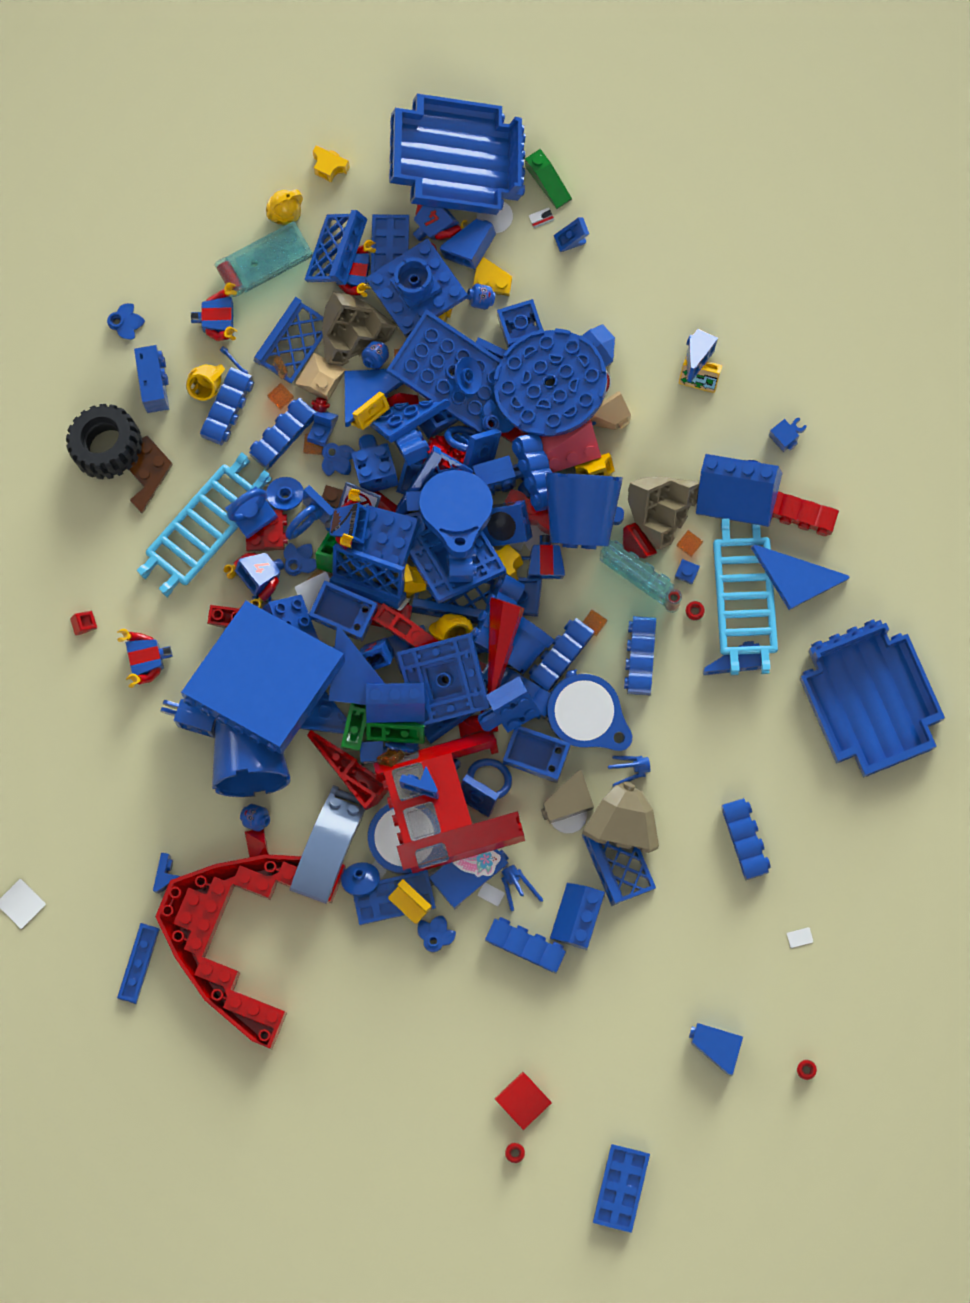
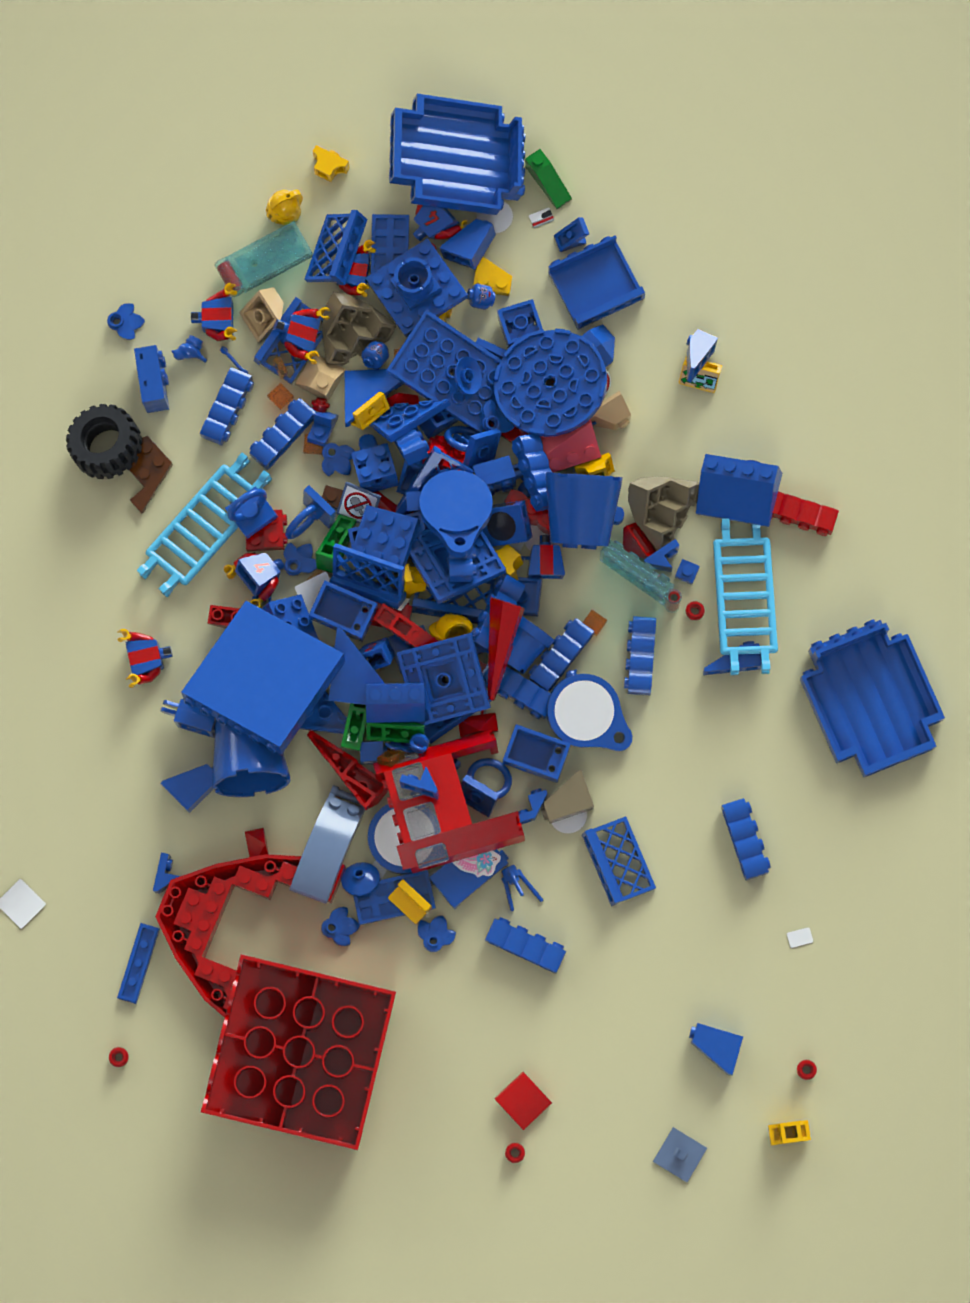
red slope [70,611,97,635] -> none
yellow helmet [186,364,225,401] -> none
blue head [240,804,270,831] -> none
blue dish [266,477,304,511] -> none
torso [325,489,370,549] -> none
blue brick [478,676,541,733] -> none
white sticker [478,883,505,906] -> none
blue slope [550,883,605,950] -> none
dark tan brick [582,782,659,853] -> none
blue plate [593,1144,650,1233] -> none
blue plant [608,756,651,787] -> none
clear orange tile [676,530,703,557] -> none
blue tile [751,545,850,610] -> none
blue brick [769,418,807,452] -> none
none -> red plate [109,1047,129,1067]
none -> blue slope [160,764,213,813]
none -> blue animal [172,335,207,363]
none -> red piece [201,954,396,1151]
none -> tan slope [239,287,284,342]
none -> torso [274,307,331,365]
none -> blue plate [321,907,360,946]
none -> blue tile [409,733,429,754]
none -> blue slope [518,788,548,825]
none -> blue panel [548,235,645,330]
none -> blue slope [643,539,679,572]
none -> sand blue piece [653,1127,707,1182]
none -> yellow brick [768,1120,811,1145]

